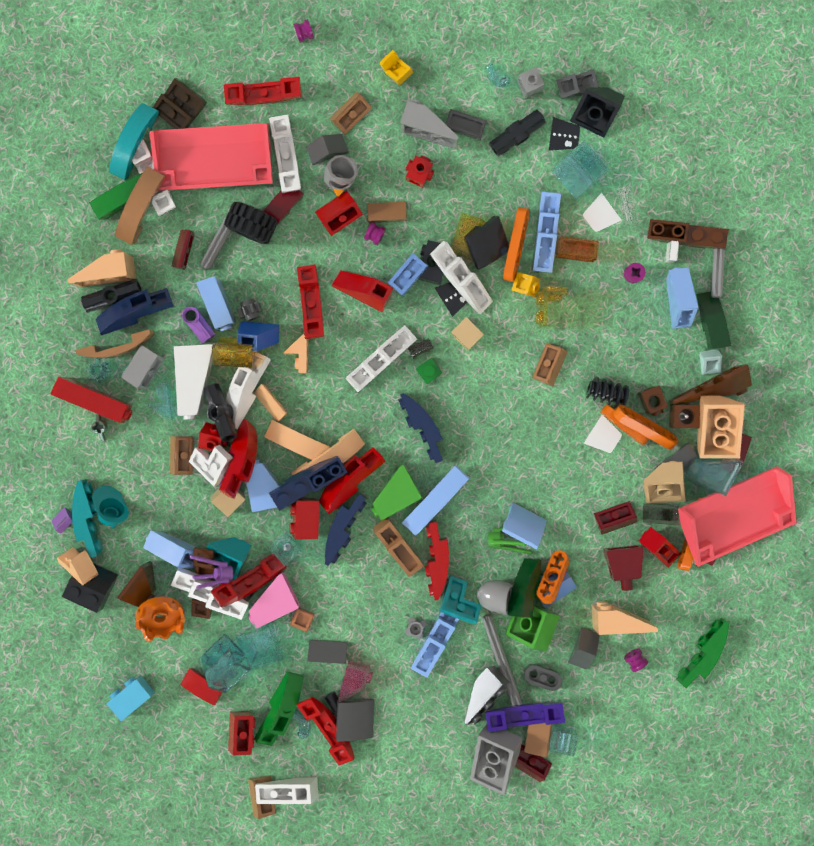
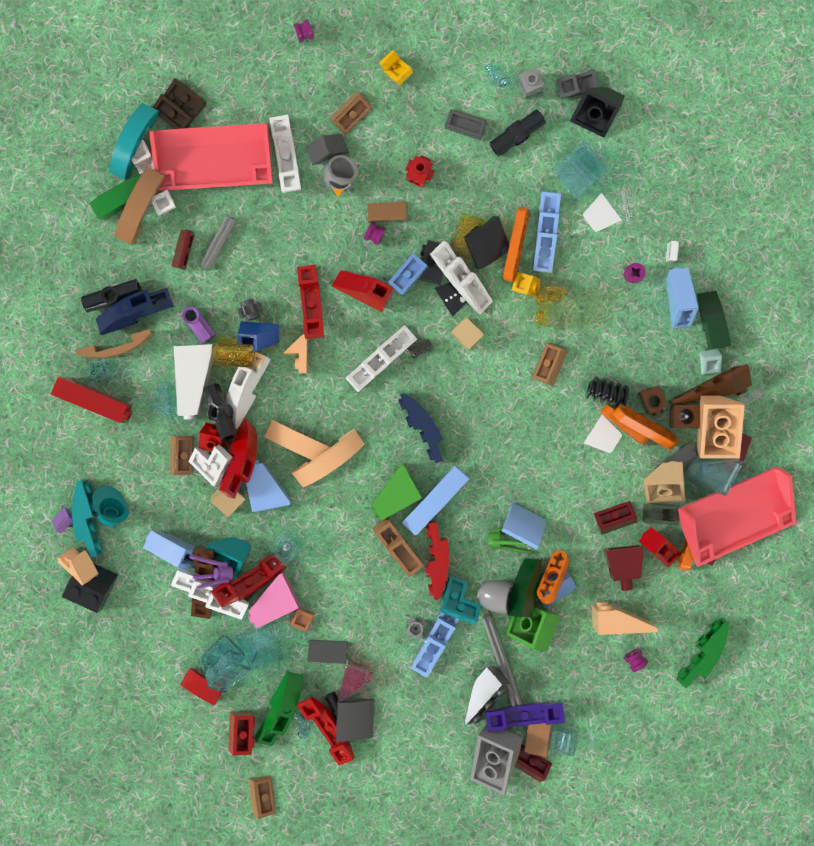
light nougat slope [68,250,136,287] -> none
sand green piece [91,414,108,443] -> none
medium azure brick [107,675,155,721] -> none
reddish brown slope [117,561,156,607] -> none
light grey hinge [121,345,165,390] -> none
orange plate [135,596,185,642] -> none
light blue slope [196,276,236,332] -> none
red slope [224,76,301,105] -> none
black tyre [224,202,278,244] -> none
light nougat slope [254,384,288,422] -> none
white slope [255,777,319,804] -> none
dark red slope [263,190,304,225] -> none
dark blue slope [269,456,348,511] -> none
red brick [289,498,319,539] -> none
red brick [315,190,363,236] -> none
red slope [319,447,386,514] -> none
dark blue slope [325,493,367,566] -> none
light grey slope [401,100,458,149] -> none
green plate [416,358,442,384] -> none
dark grey plate [524,664,562,691] -> none
black sticker [549,117,580,151] -> none
clear orange brick [555,236,599,262] -> none
dark grey slope [568,627,600,669] -> none
reddish brown slope [647,219,729,250] -> none
light grey axle [711,248,725,298] -> none

